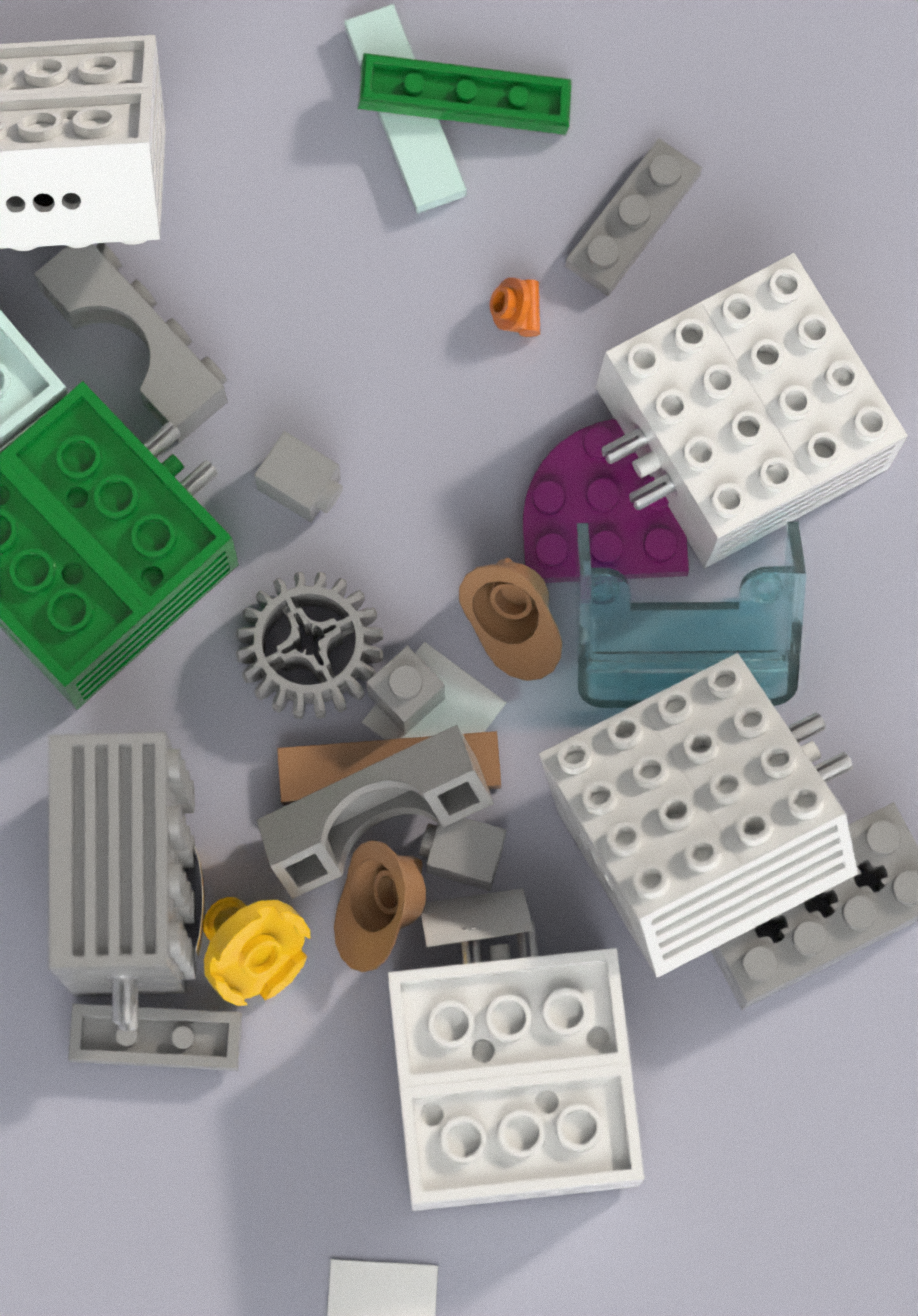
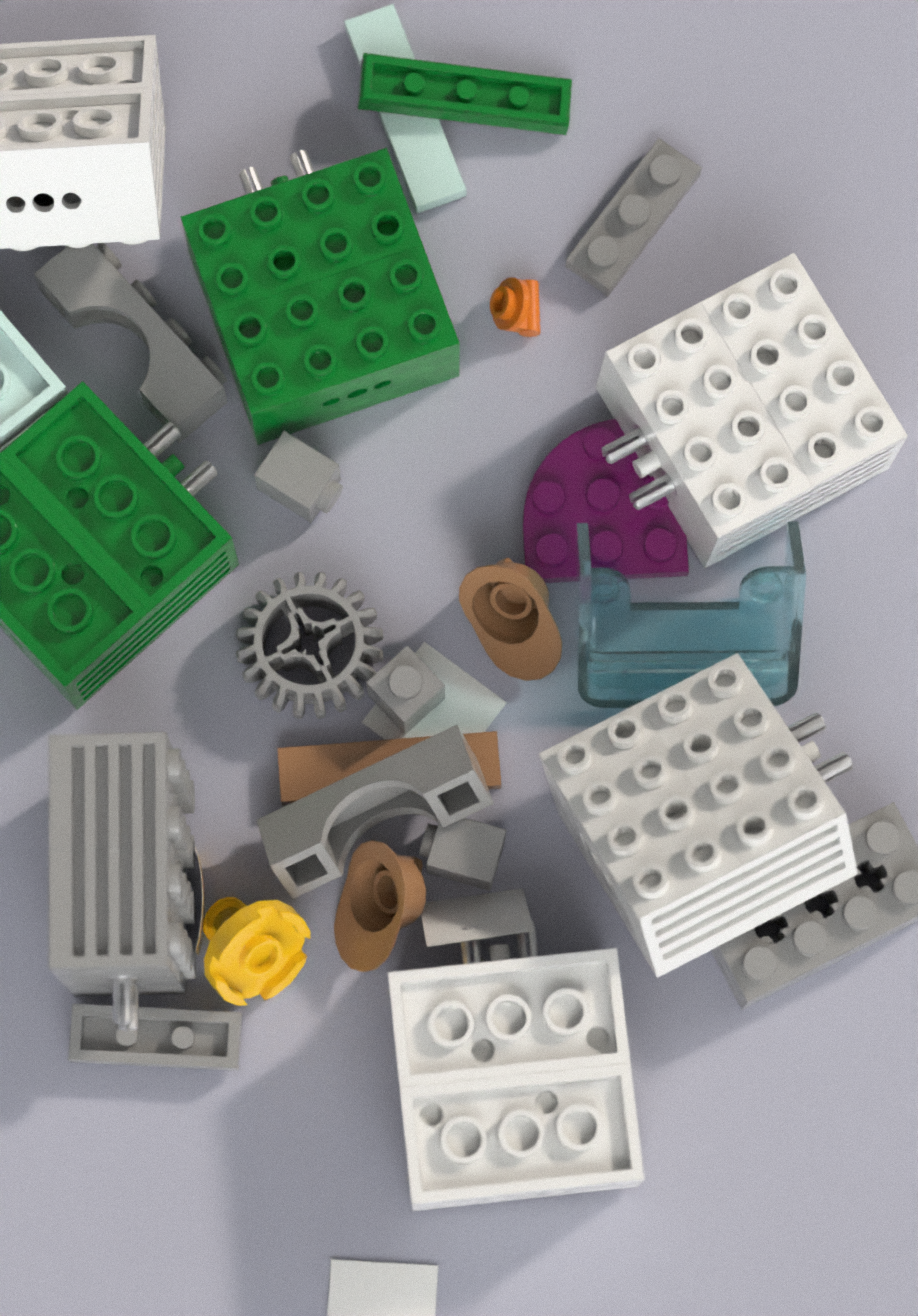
none -> green piece [180,147,460,445]

